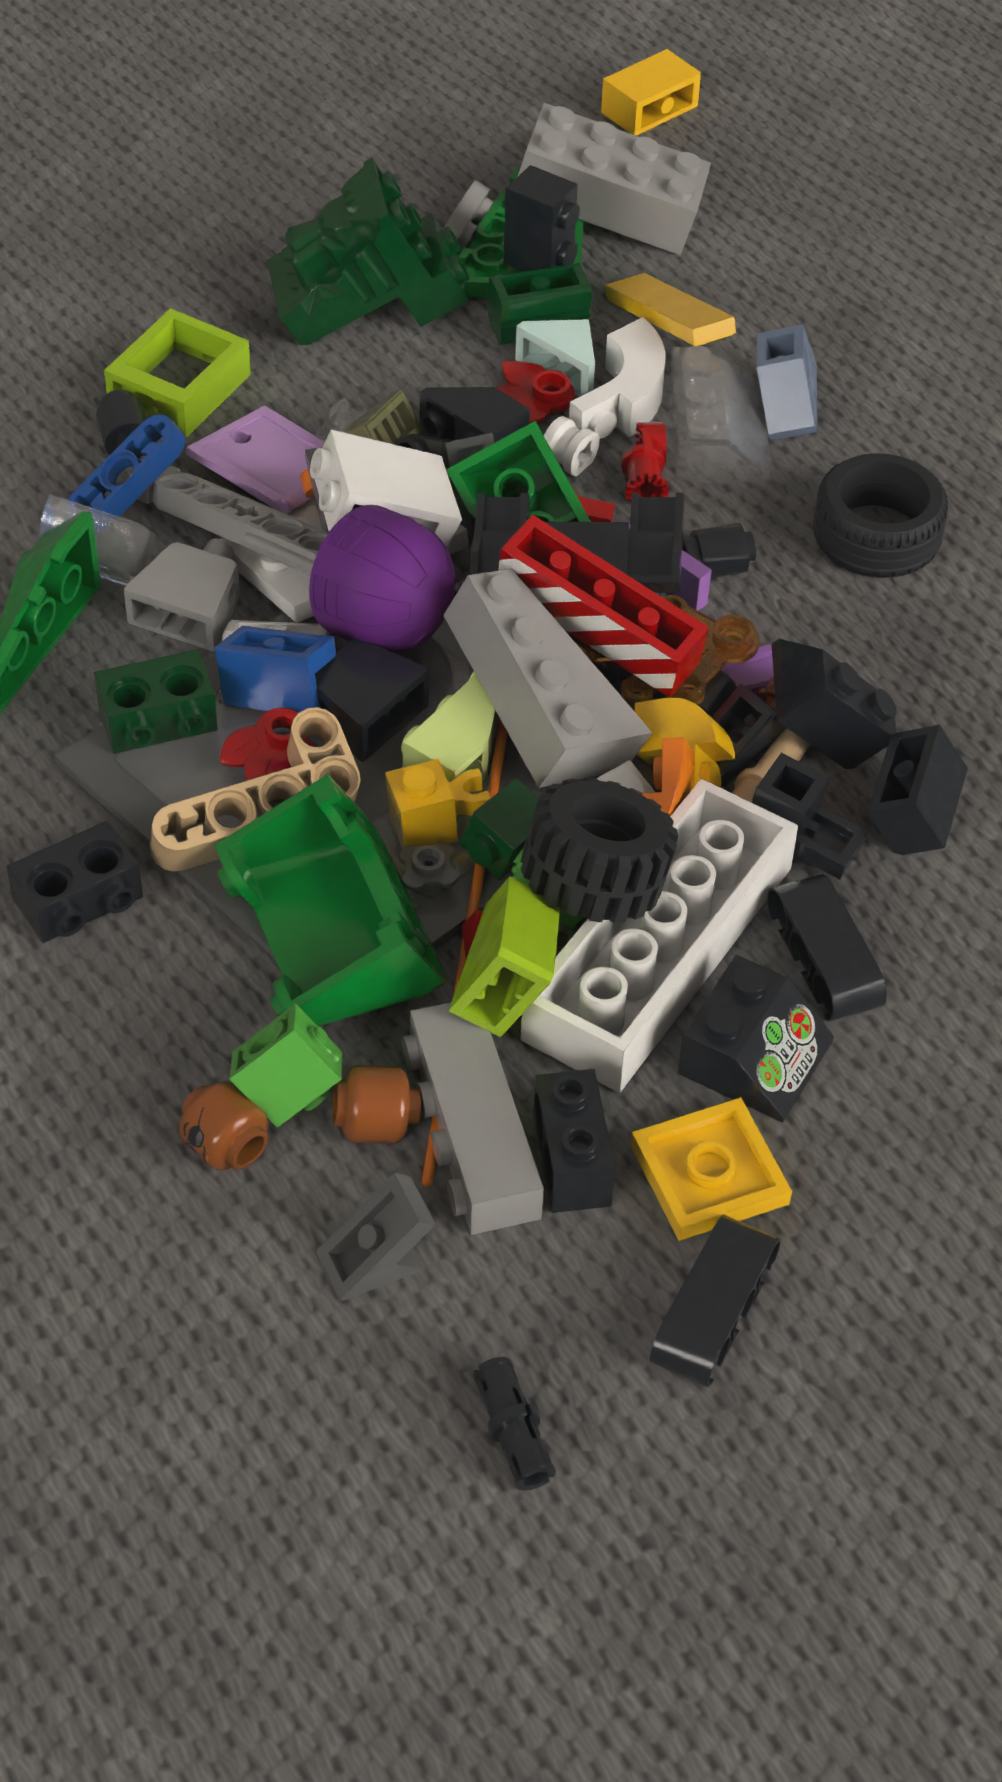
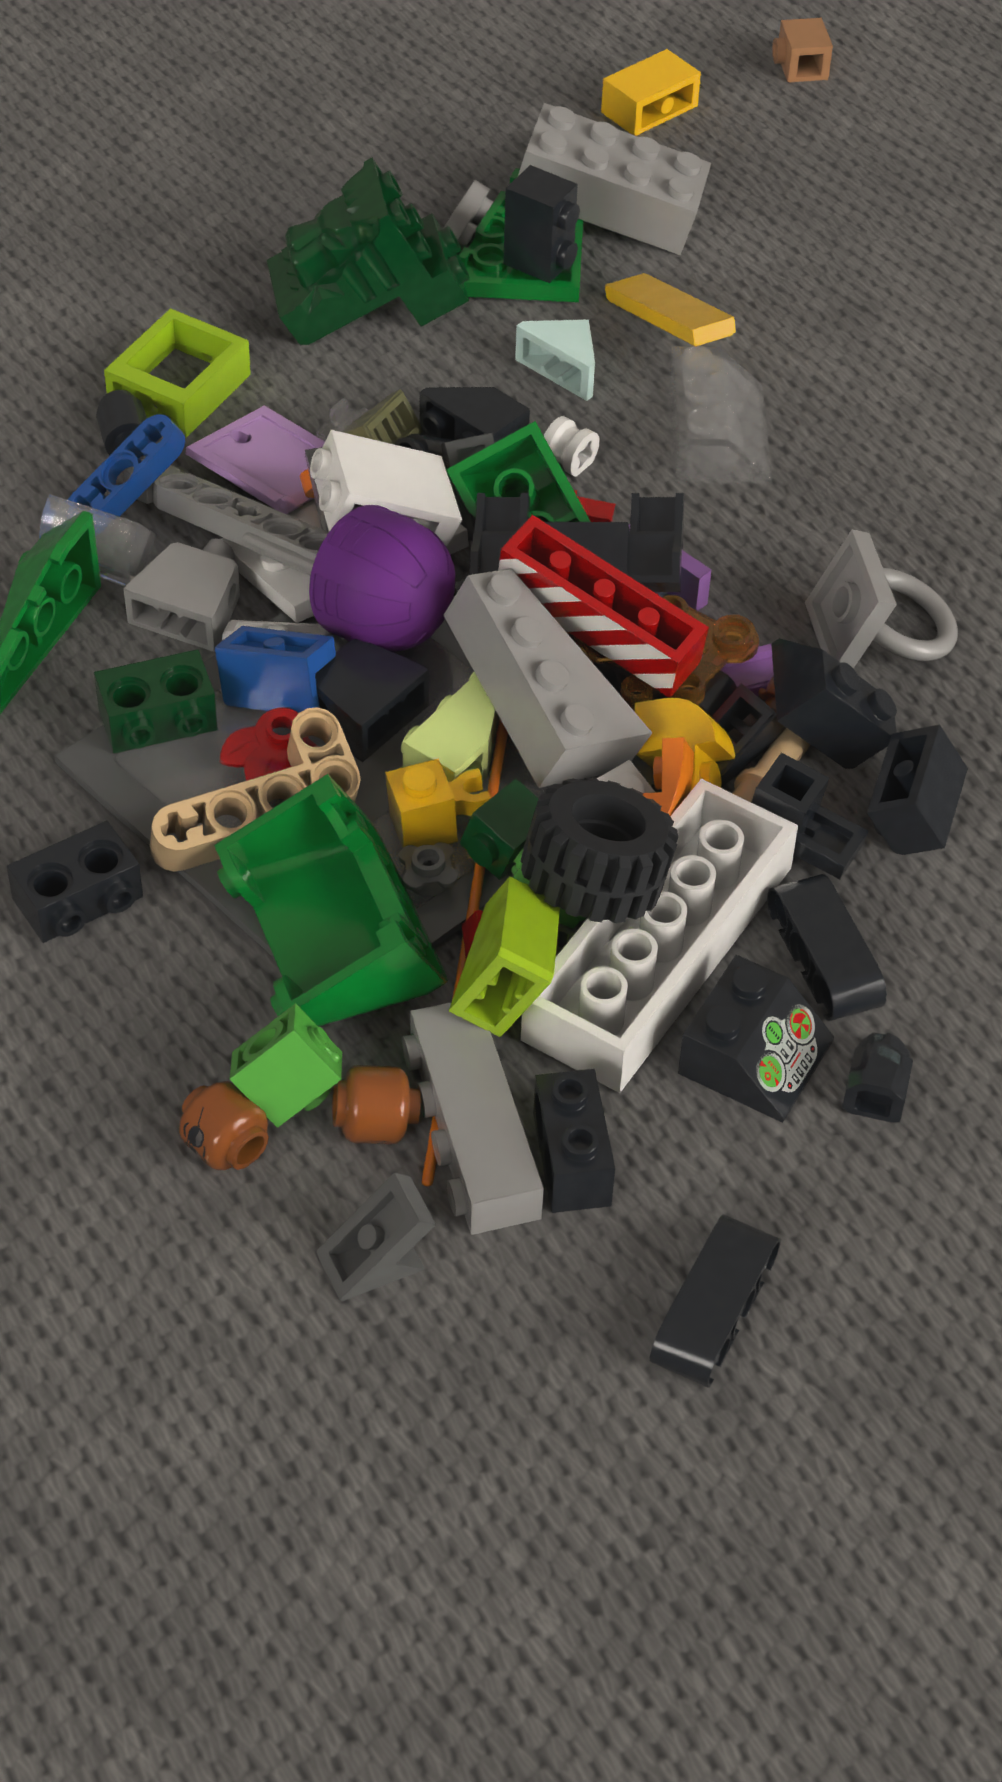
black pin [473,1357,556,1491] -> none
dark green brick [488,263,592,345] -> none
red plate [497,361,575,424] -> none
white arch [569,317,665,439] -> none
red connector [621,422,669,503] -> none
yellow plate [630,1098,792,1241] -> none
black brick [682,523,756,579] -> none
sand blue slope [756,324,817,439] -> none
black tyre [813,453,948,578] -> none
none -> medium nougat brick [772,18,833,83]
none -> light grey tile [805,529,958,669]
none -> black rock [842,1033,913,1123]

